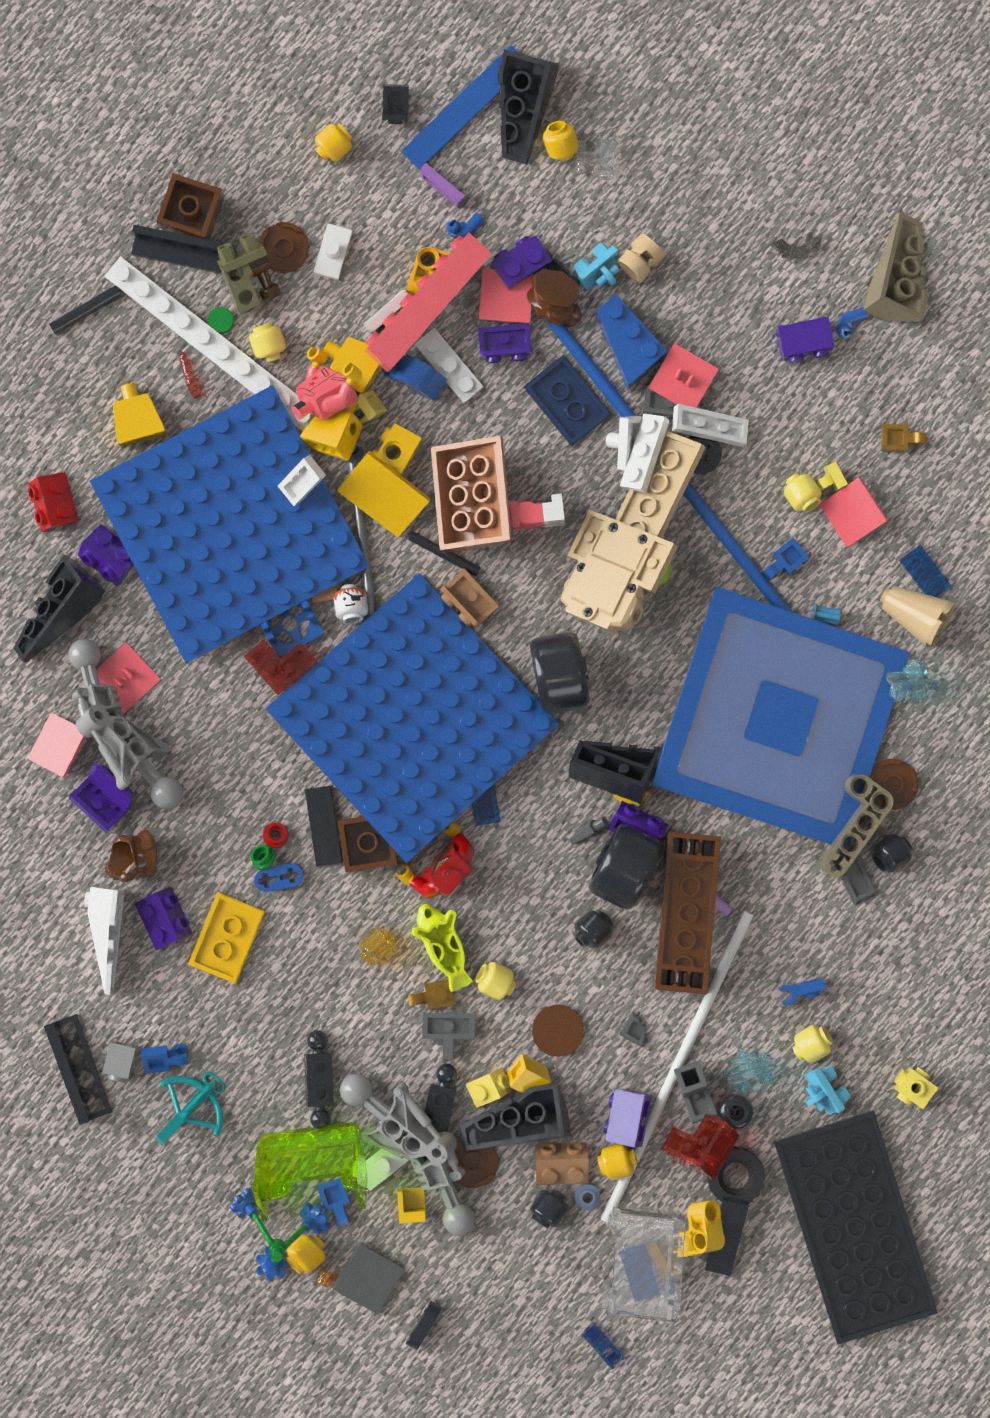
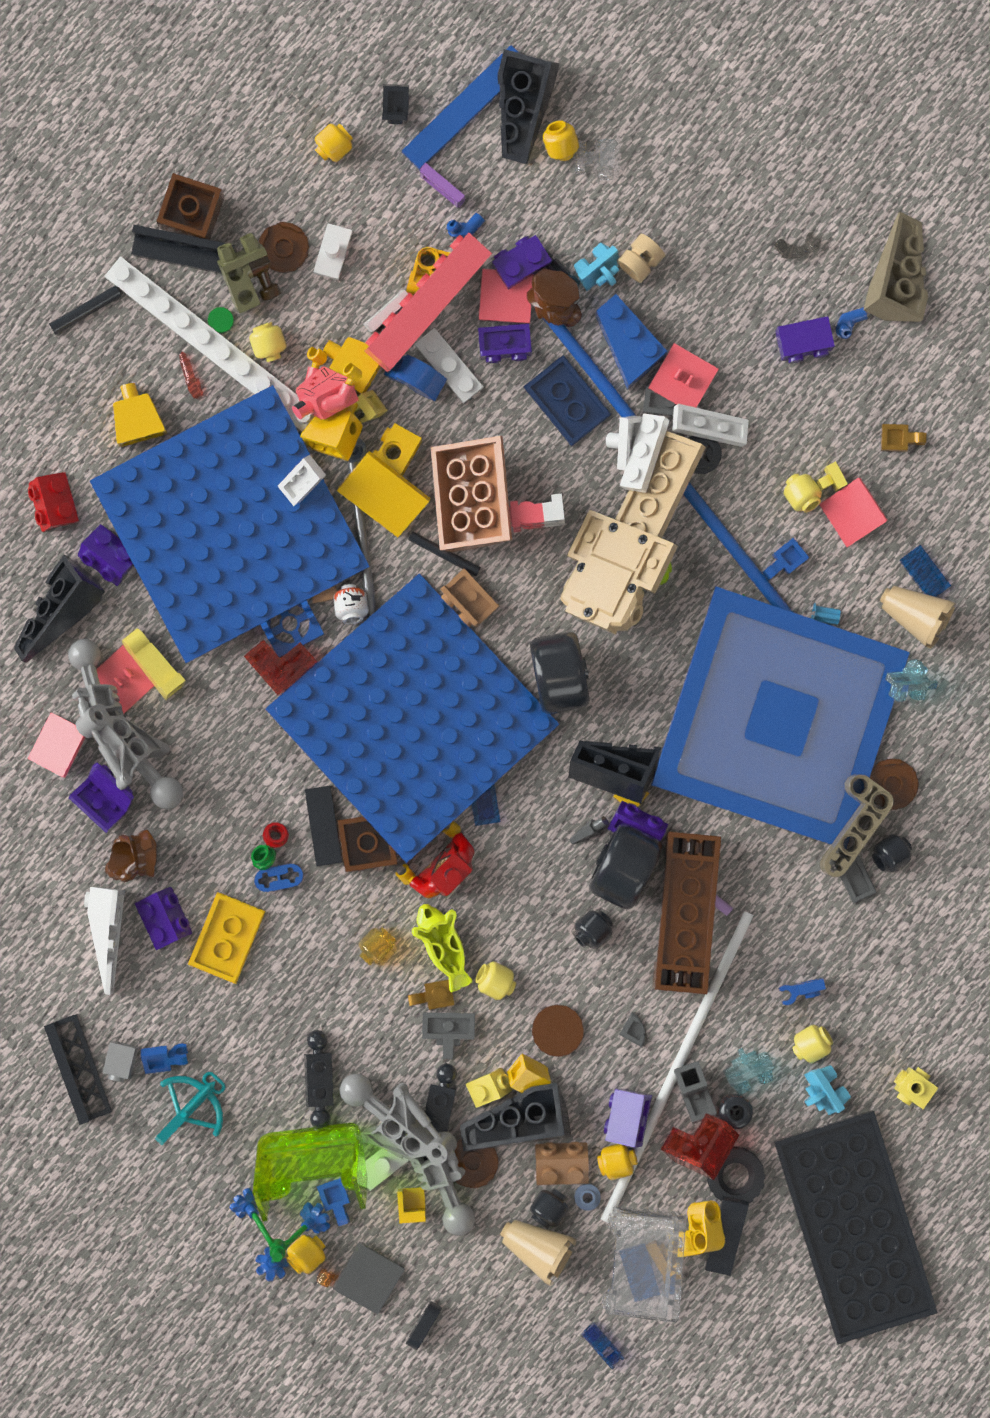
none -> light yellow leg [122,628,186,700]
none -> tan cone [500,1220,576,1286]

